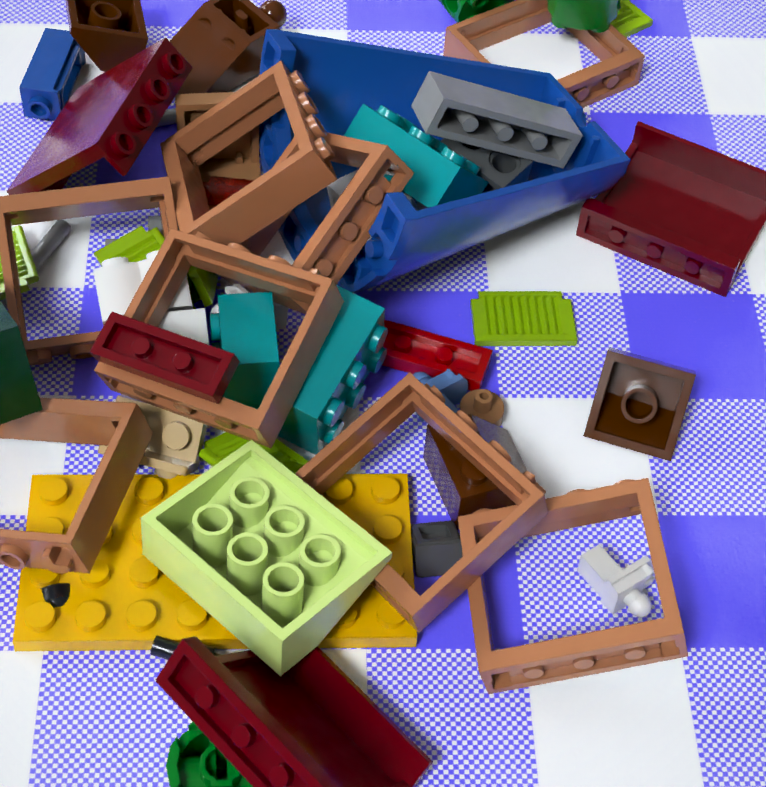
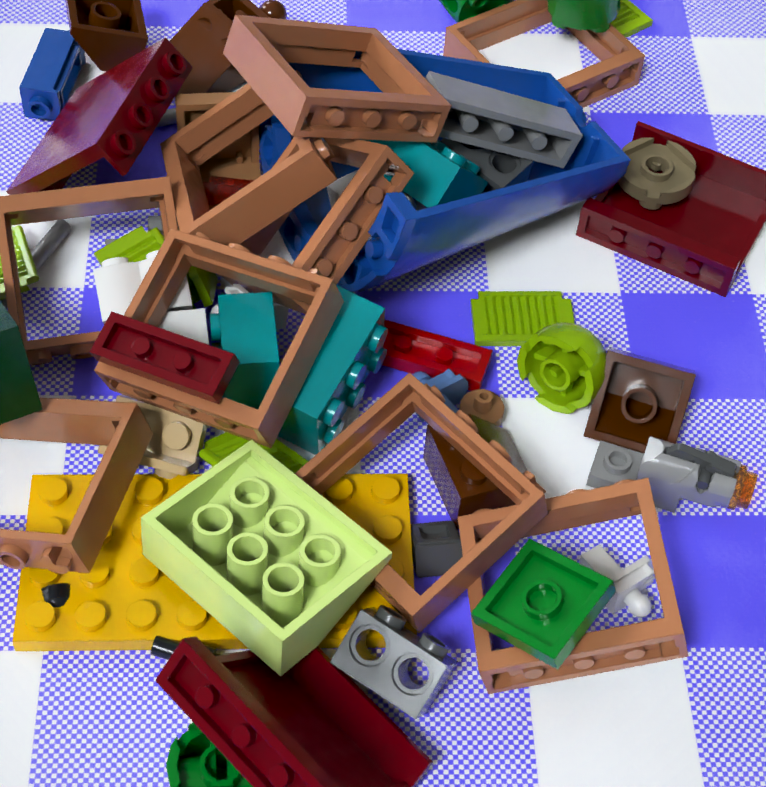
none -> nougat window [223,15,452,143]
none -> brick [330,605,458,720]
none -> green plate [471,538,616,670]
none -> lime cylinder [517,323,607,414]
none -> light grey plate [586,436,758,513]
none -> dark tan plate [618,137,696,210]

